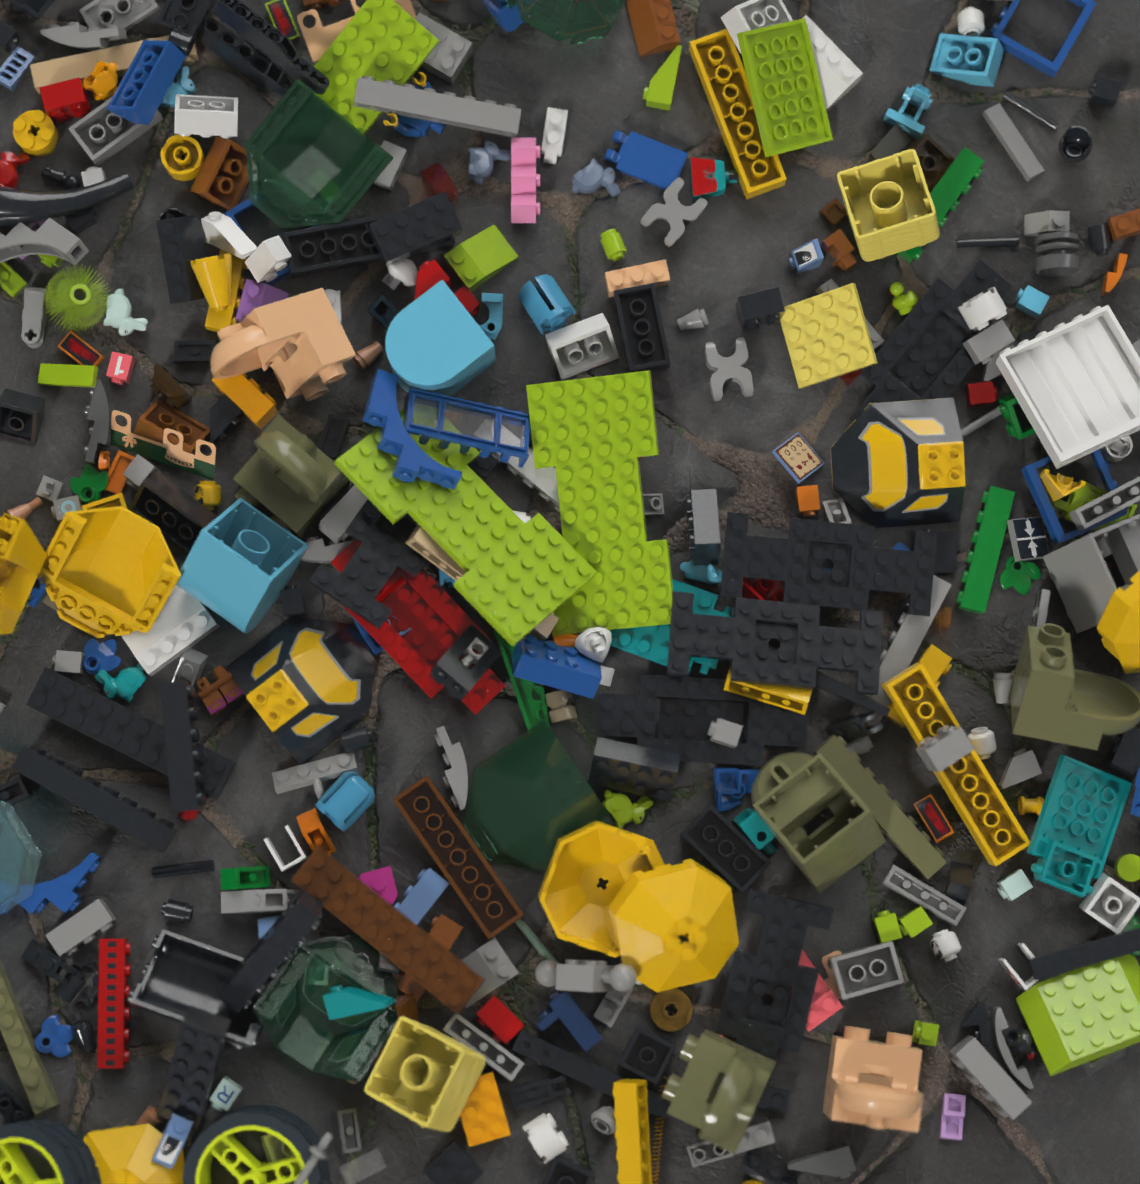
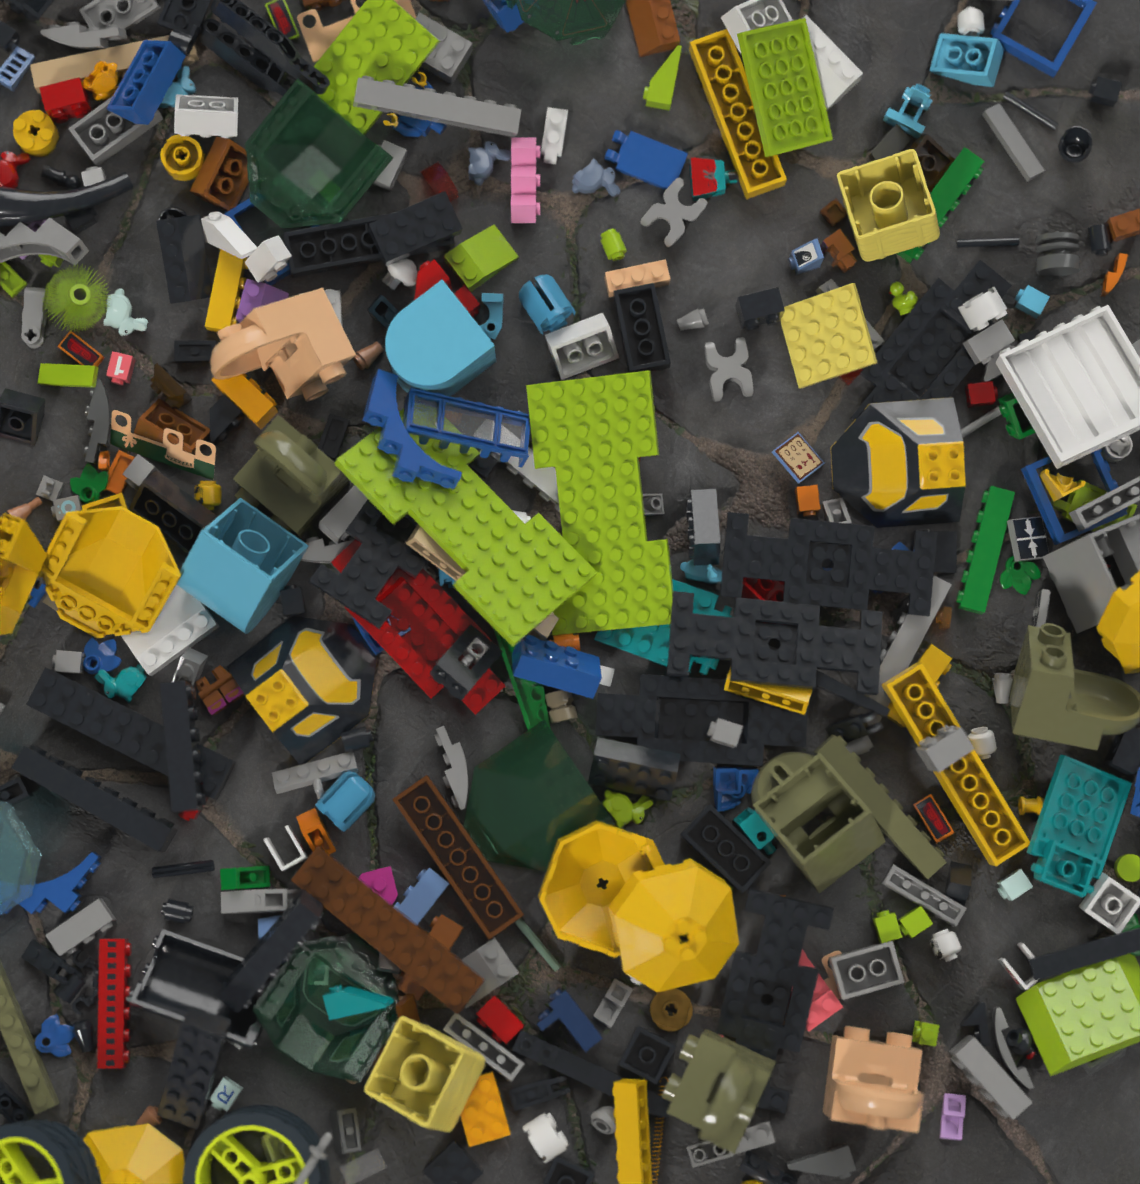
medium blue slope [152,1114,193,1169] -> none
yellow cone [190,253,232,312] -> none
light grey brick [535,959,637,992] -> none
white piece [575,627,612,662] -> none
light grey slope [998,748,1042,790] -> none
light grey slope [1024,210,1070,236] -> none

